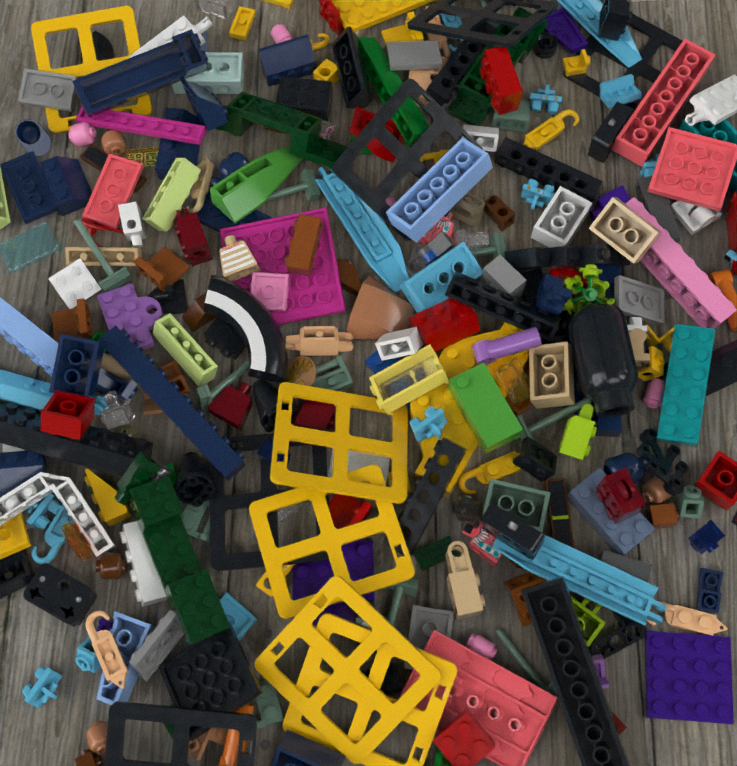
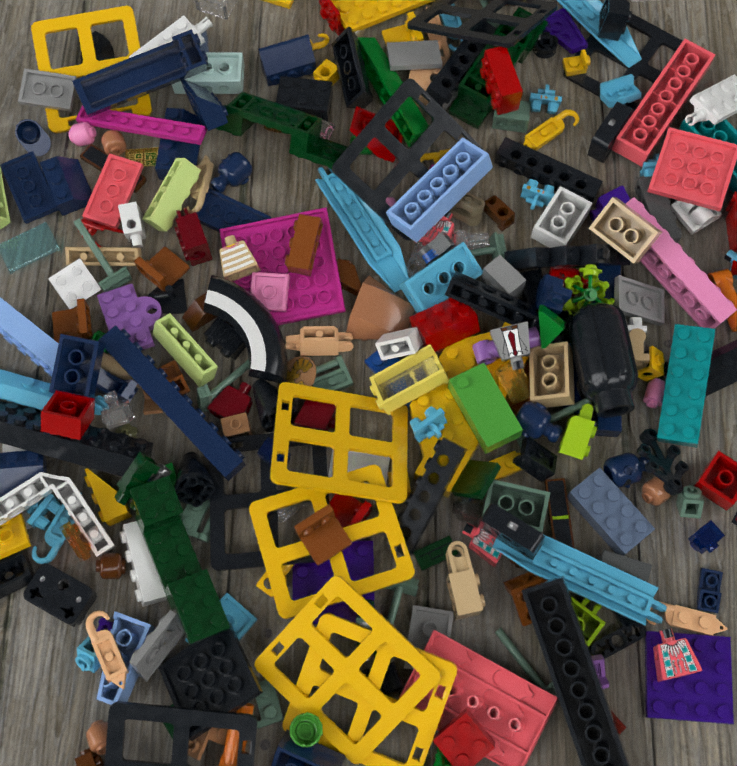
medium azure hips [22,666,62,708] -> none
bright green wedge [210,145,304,224] -> none
yellow plate [229,6,256,41] -> none
sand green piece [266,169,321,202] -> none
bright pink brick [270,24,293,44] -> none
white brick [462,125,499,152] -> none
bright pink brick [466,634,498,661] -> none
dark red brick [596,467,646,524] -> none
yellow bracket [645,324,675,353] -> none
dark orange brick [646,503,679,529] -> none
none -> medium nougat bracket [220,412,253,438]
none -> bright green hair [290,712,323,747]
none -> dark orange bracket [294,504,352,566]
none -> dark green tile [451,460,501,500]
none -> torso [490,321,530,371]
none -> dark blue piece [515,401,563,443]
none -> green slope [538,305,565,349]
none -> torso [653,628,702,682]

